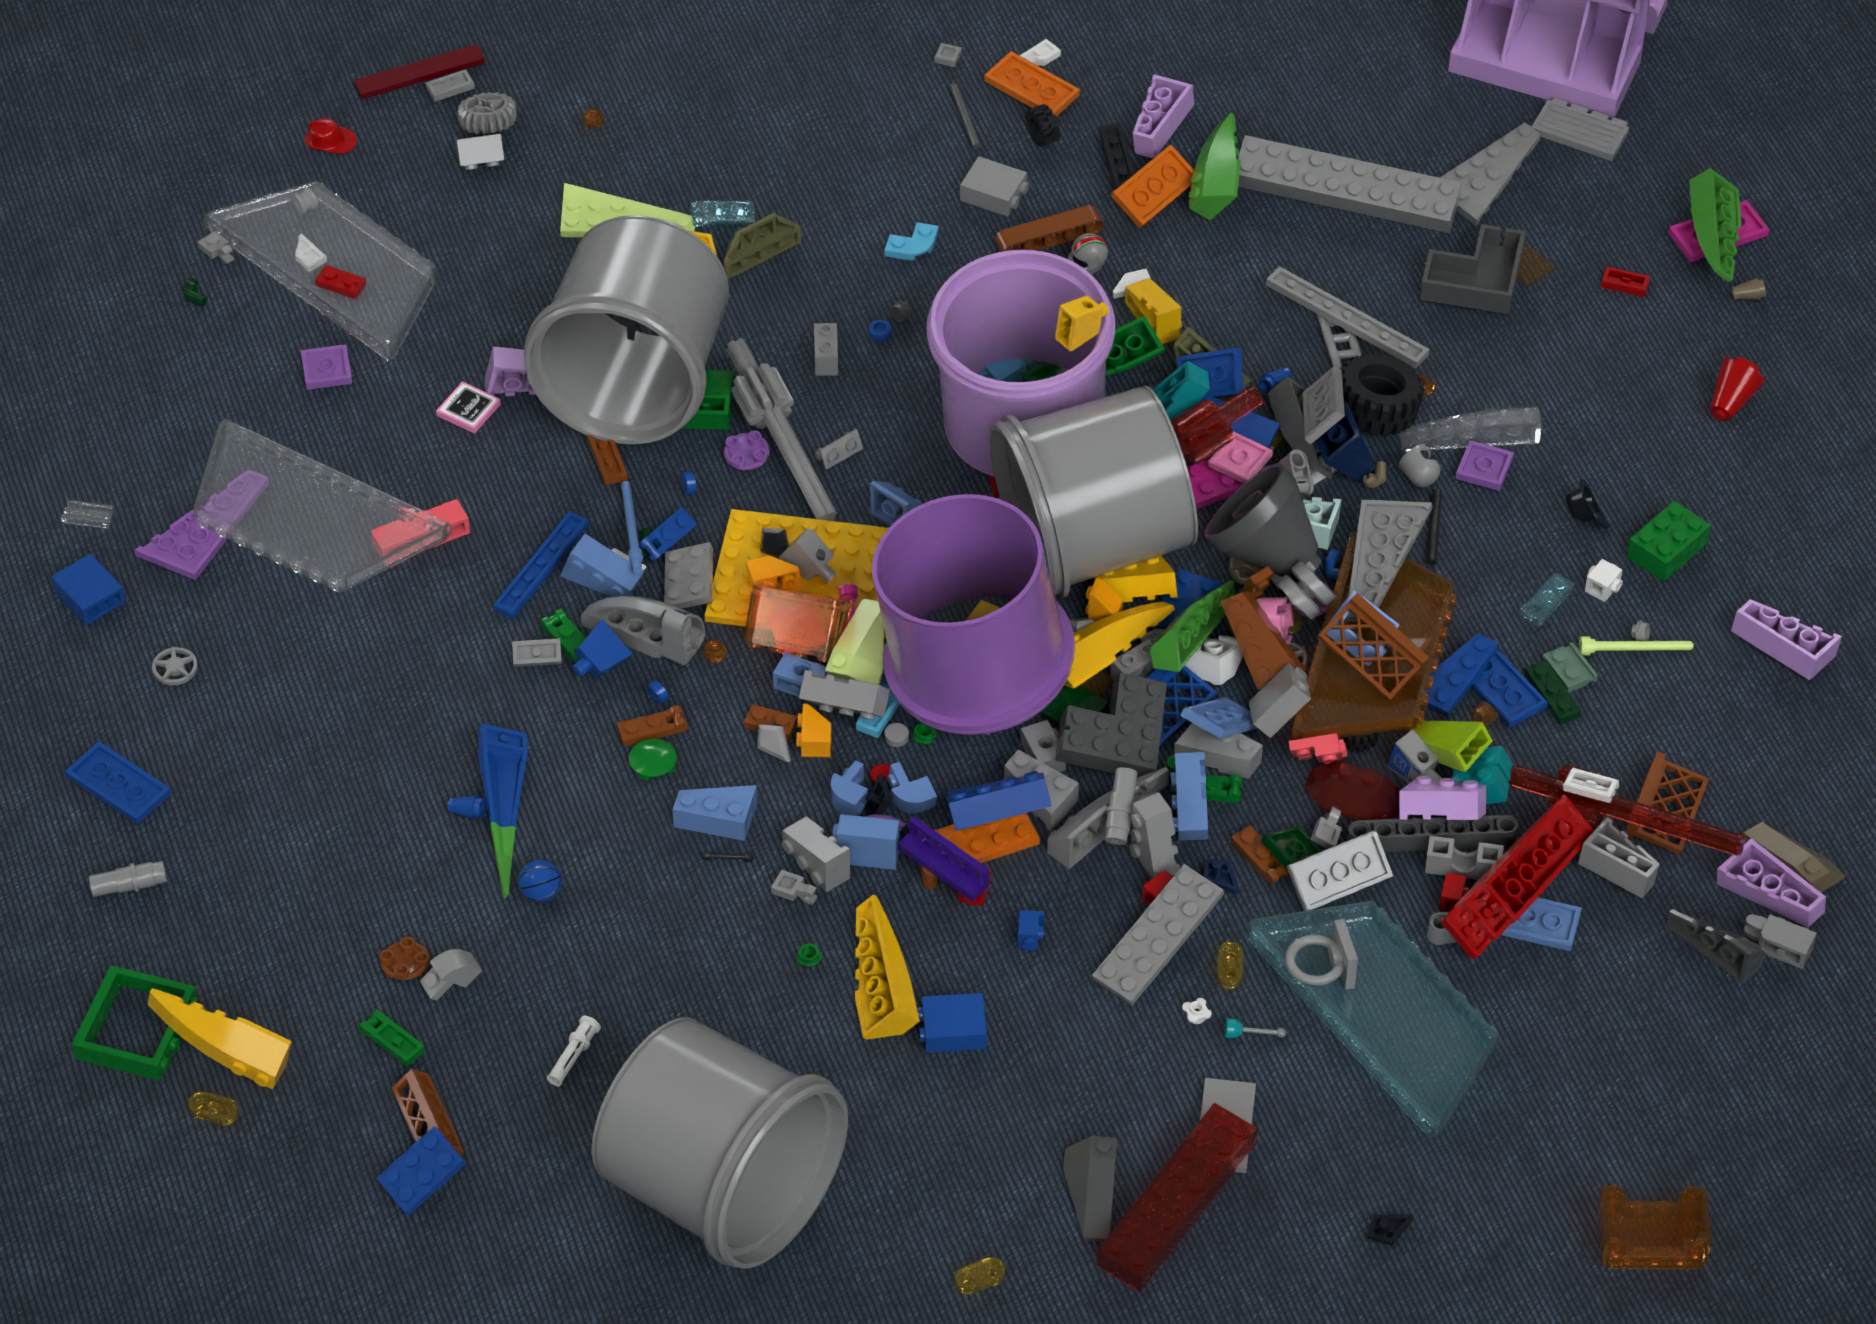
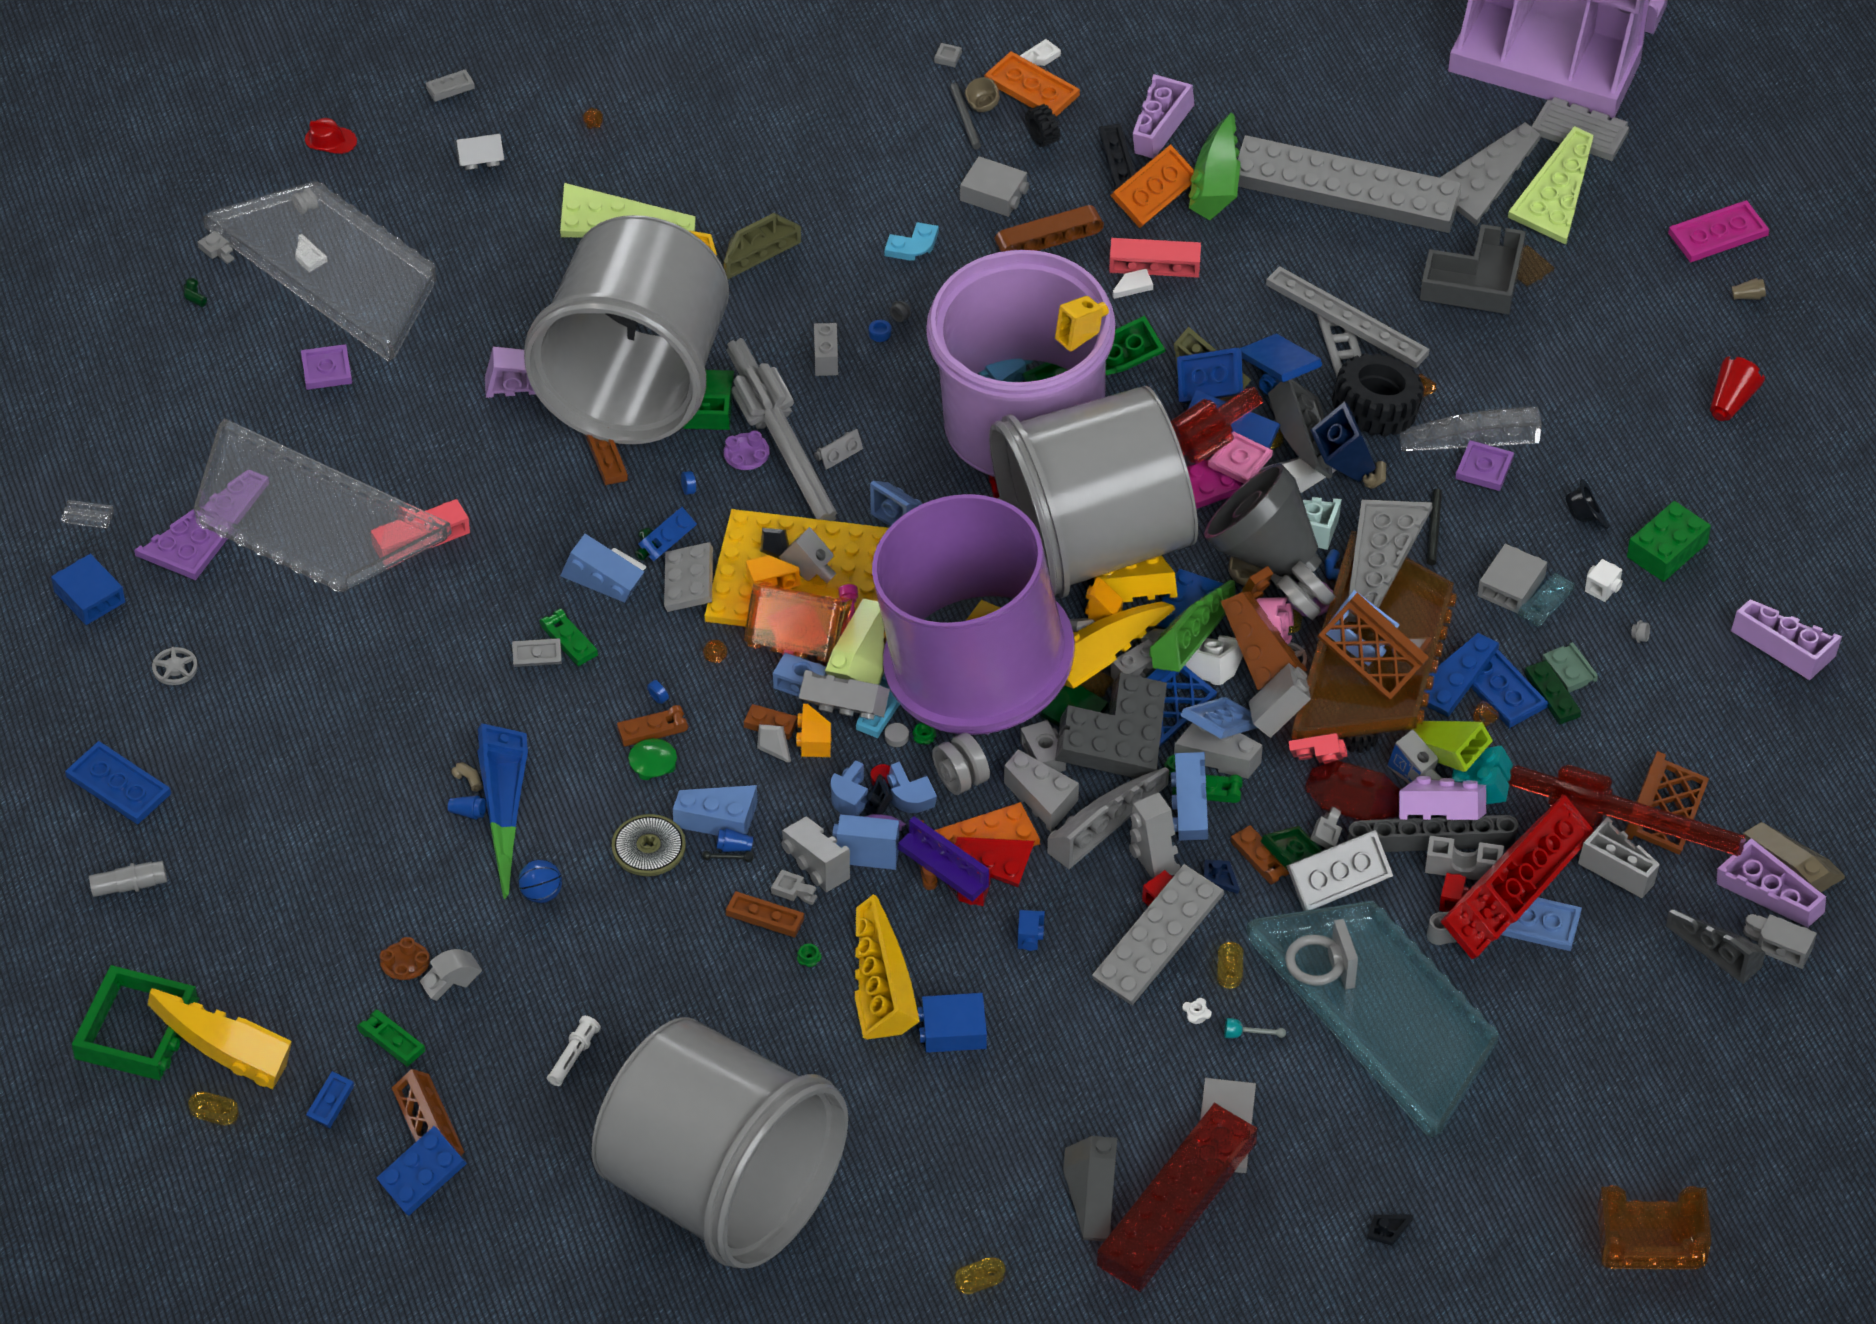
red plate [315,265,367,300] -> none
dark red tile [354,44,485,99] -> none
tile [436,381,501,434] -> none
light grey gear [457,92,517,135] -> none
blue tile [493,511,589,619] -> none
blue torso [572,619,633,678] -> none
light grey panel [581,596,705,666] -> none
medium blue bar [621,481,643,574] -> none
clear light blue plate [690,201,755,227] -> none
blue wedge [947,771,1052,831] -> none
light grey helmet [1068,233,1108,274] -> none
light grey piece [1105,768,1138,845] -> none
yellow wedge [1125,278,1182,344] -> none
teal wedge [1152,361,1210,431] -> none
light grey piece [1279,449,1314,496] -> none
light grey tile [1302,365,1345,445] -> none
light grey helmet [1399,444,1440,488] -> none
white tile [1563,768,1619,803] -> none
yellowish green piece [1578,636,1694,656] -> none
red tile [1601,266,1650,297] -> none
bright green wedge [1689,168,1741,282] -> none
none -> blue plate [306,1071,354,1129]
none -> dark tan arm [451,762,483,792]
none -> piece [612,814,686,876]
none -> blue cone [716,828,753,852]
none -> dark orange plate [726,891,805,938]
none -> light grey wheel [932,732,990,795]
none -> red wing [955,837,1035,887]
none -> dark tan hair [965,77,1000,112]
none -> coral brick [1109,238,1201,278]
none -> blue tile [1240,333,1322,382]
none -> light grey brick [1478,544,1547,614]
none -> yellowish green wing [1508,126,1594,245]

